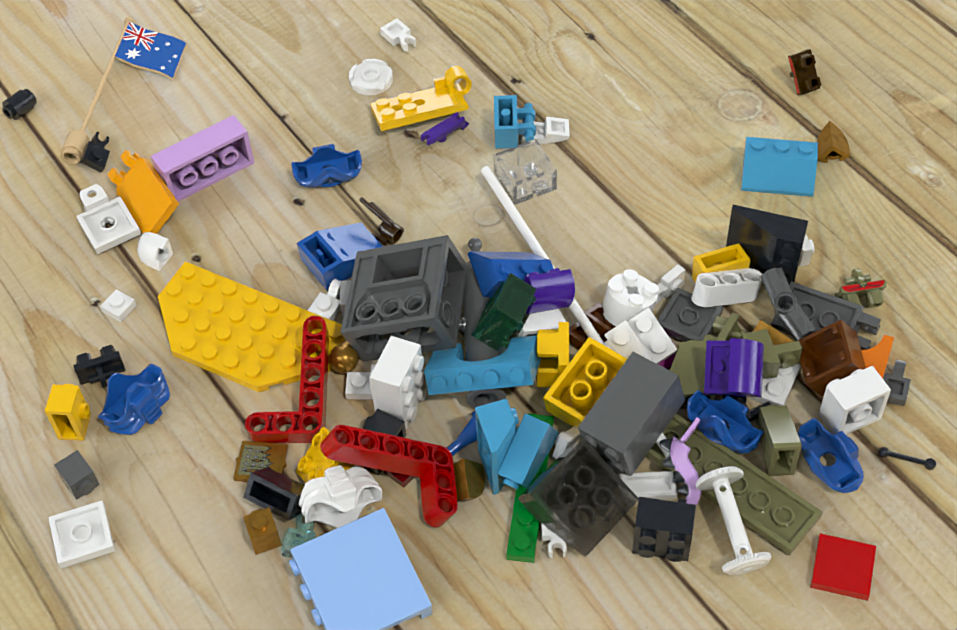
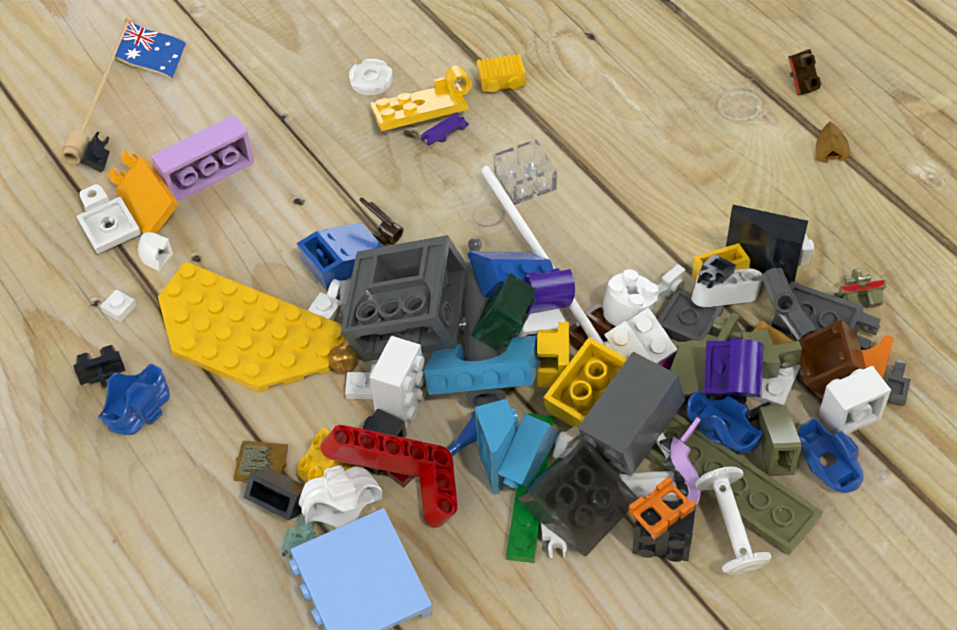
black brick [2,89,37,120] -> none
yellow brick [45,383,91,441] -> none
white plate [48,501,115,569] -> none
dark grey brick [54,450,100,500] -> none
pearl gold brick [243,507,282,555] -> none
red beam [245,315,329,444] -> none
blue piece [291,144,362,188] -> none
white plate [380,19,416,51] -> none
pearl gold brick [454,458,485,500] -> none
dark azure brick [494,95,536,149] -> none
white slope [521,117,570,144] -> none
dark azure slope [741,137,818,197] -> none
red tile [810,533,876,601] -> none
black hinge [879,447,936,470] -> none
none -> yellow brick [477,53,526,93]
none -> orange piece [629,477,696,540]
none -> black plate [697,254,736,289]

